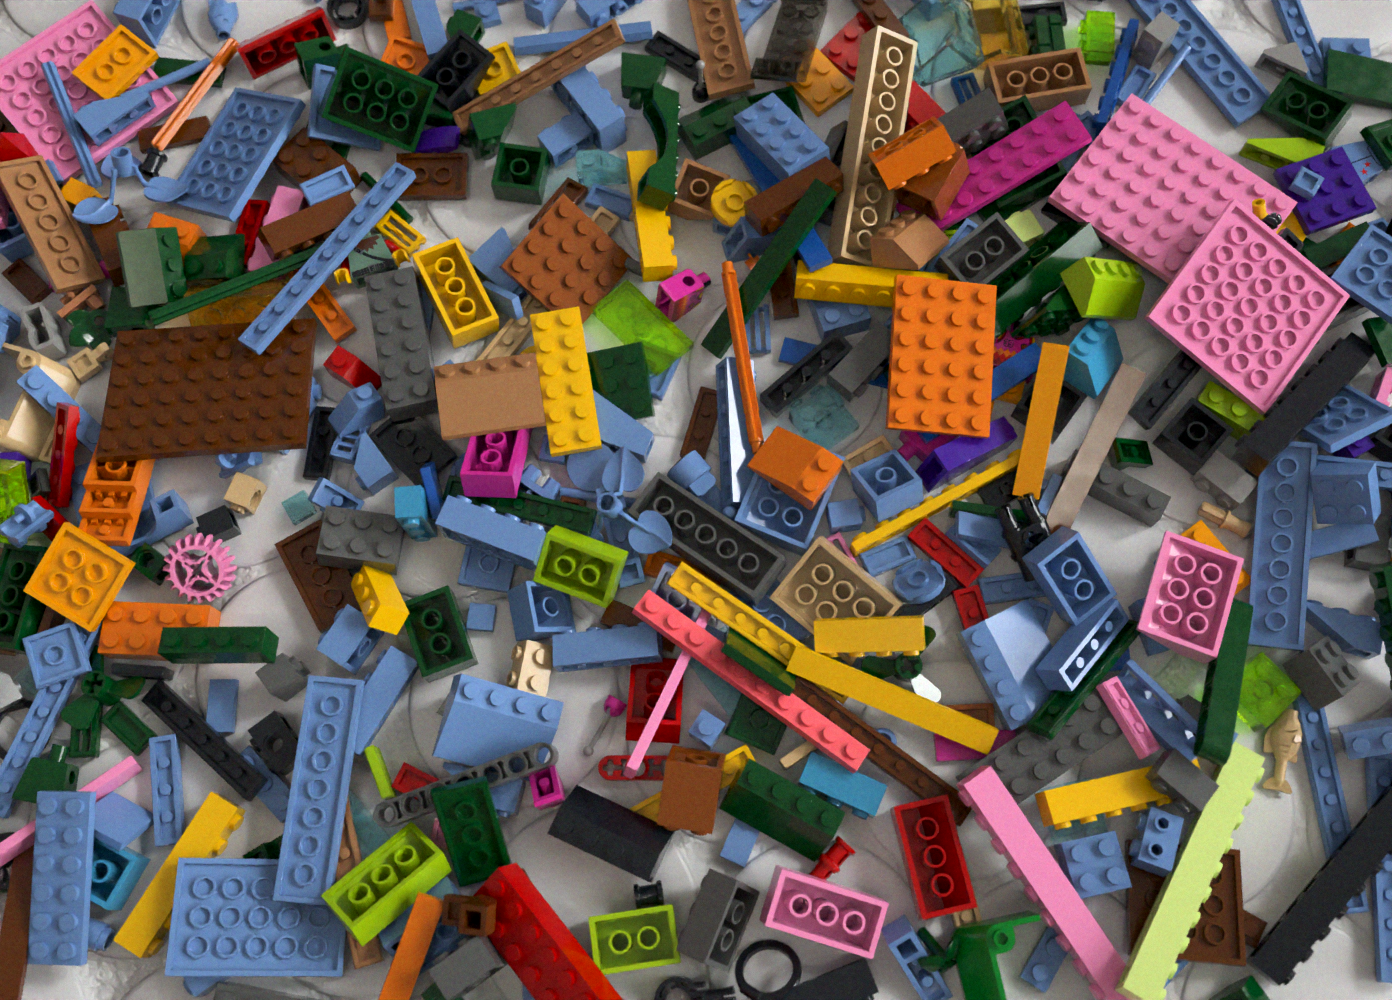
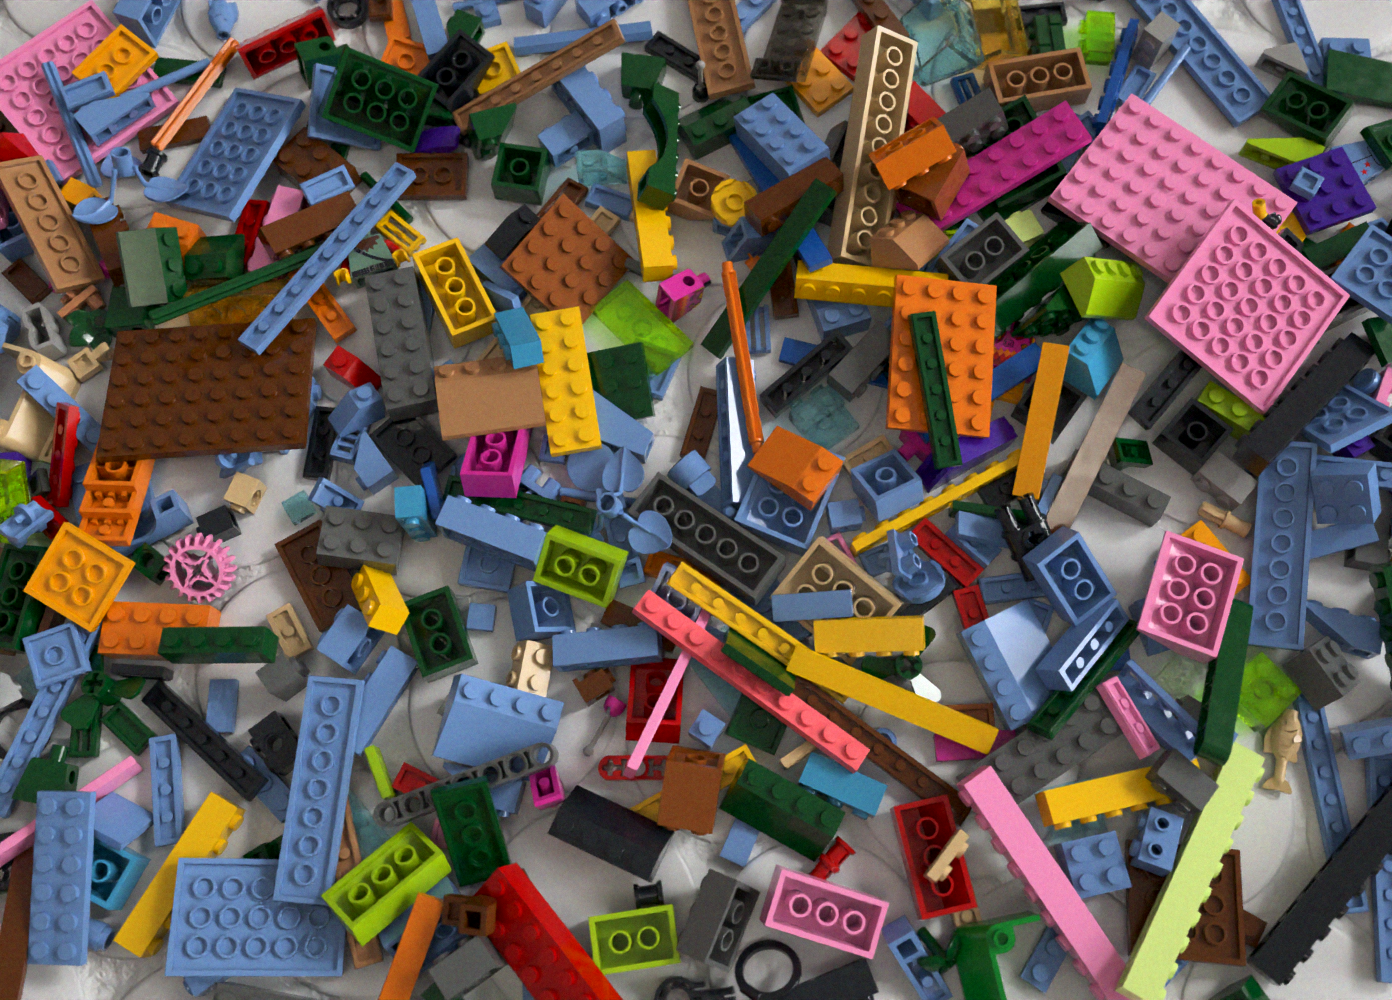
none -> medium blue tile [59,71,116,112]
none -> tan plate [266,603,314,659]
none -> black slope [485,204,540,261]
none -> dark azure brick [491,307,544,369]
none -> reddish brown brick [572,668,616,707]
none -> medium blue tile [771,589,854,622]
none -> medium blue hips [877,529,921,582]
none -> dark green tile [908,311,963,470]
none -> tan plate [923,829,970,883]
none -> medium blue tile [1353,368,1381,395]

